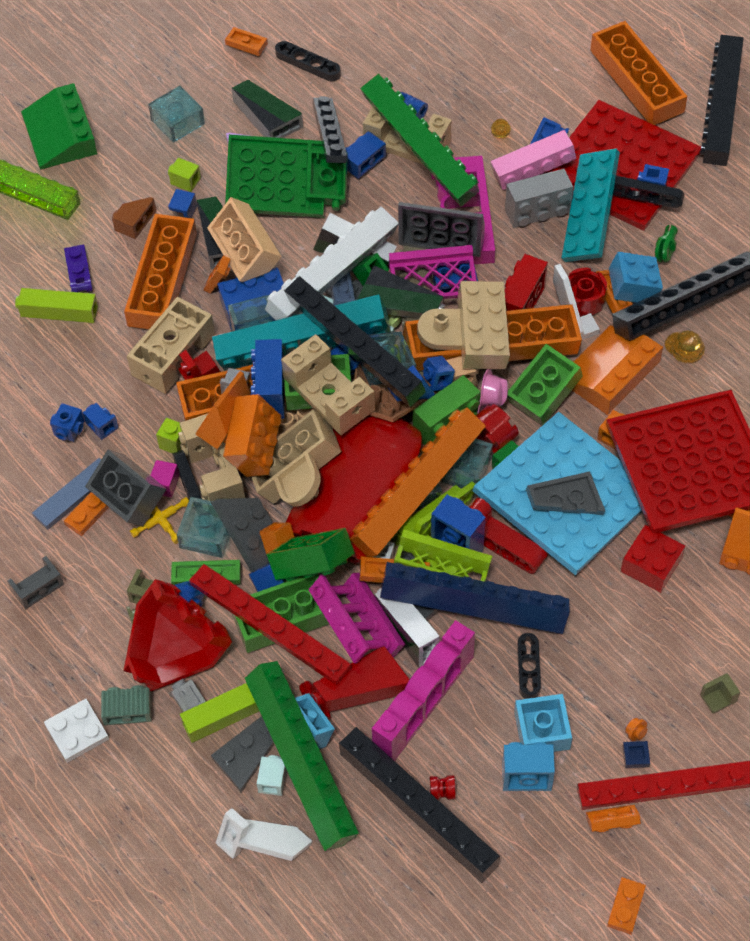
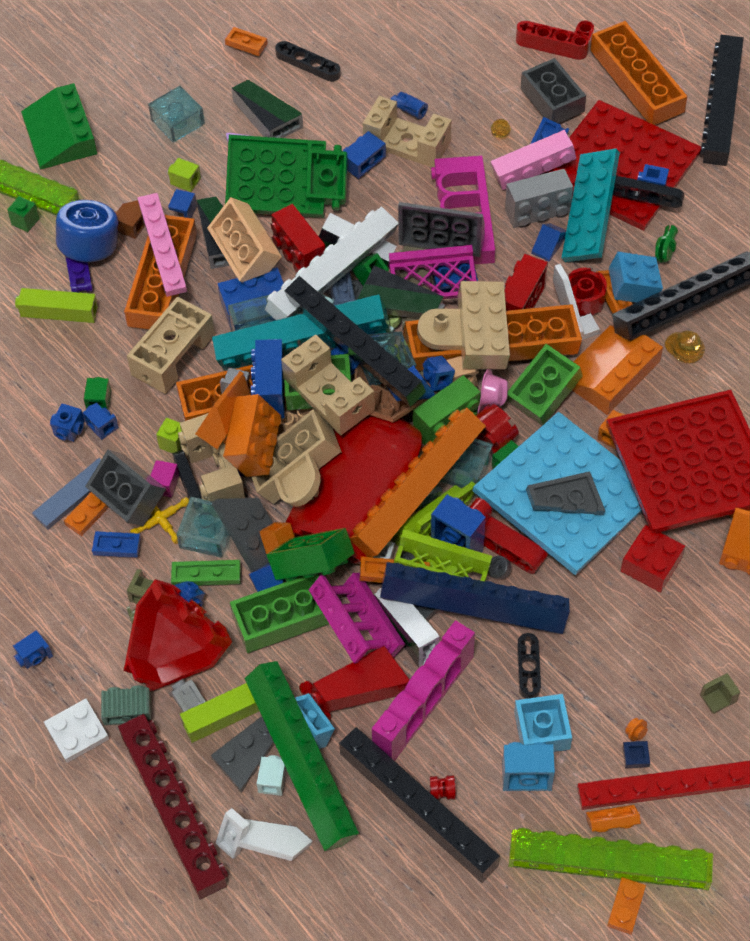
dark grey panel [7,556,64,610] -> none
red brick [178,350,220,380] -> none
red plate [189,564,351,685] -> none
orange plate [203,255,231,294] -> none
plate [313,96,347,163] -> none
green brick [360,73,480,207] -> none
none -> green brick [7,196,40,233]
none -> blue brick [13,630,53,669]
none -> blue wheel [56,200,118,262]
none -> green brick [84,377,111,410]
none -> blue plate [92,531,141,558]
none -> dark red brick [118,714,228,900]
none -> bright pink plate [137,193,187,297]
none -> red brick [271,204,325,273]
none -> flat silver tile [488,556,511,579]
none -> clear neon green brick [508,828,713,890]
none -> red beam [516,20,594,60]
none -> dark grey brick [520,58,586,123]
none -> blue slope [531,223,566,262]

